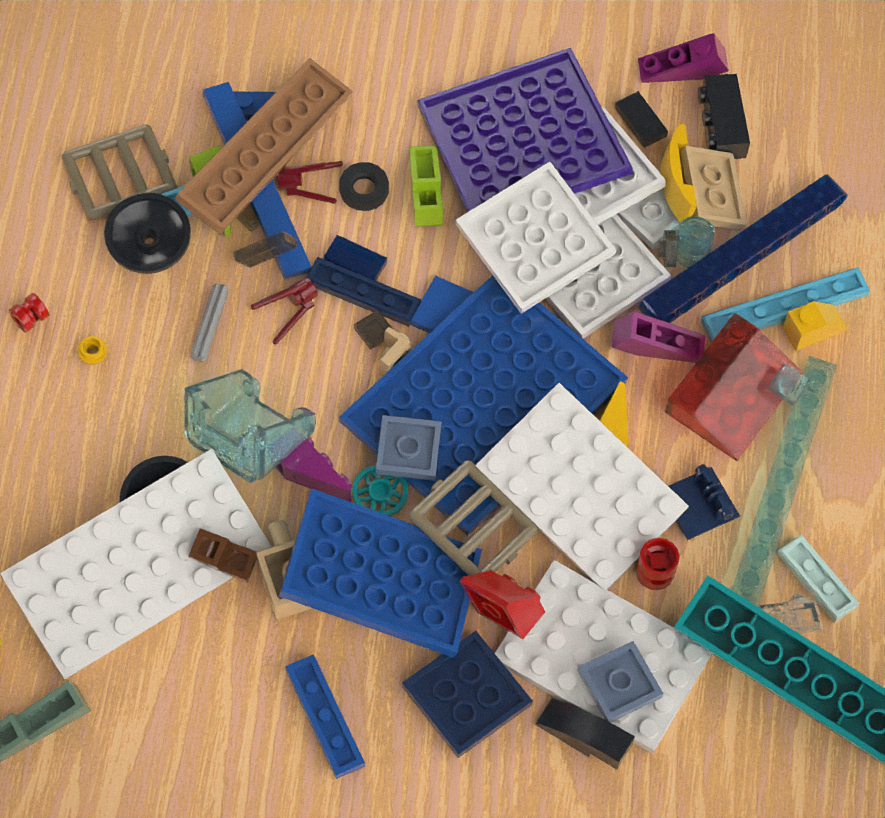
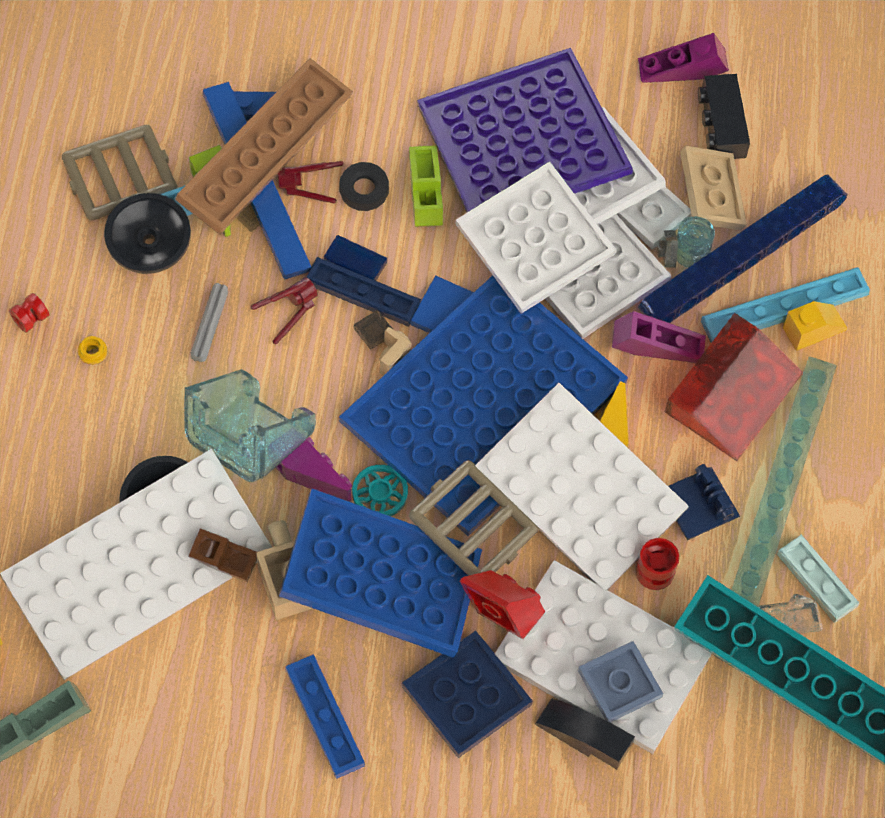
clear smoke tile [233,231,298,268] -> none
sand blue plate [375,415,442,481] -> none
black tile [615,91,668,148] -> none
yellow slope [660,124,697,225] -> none
clear light blue plate [768,363,810,405] -> none

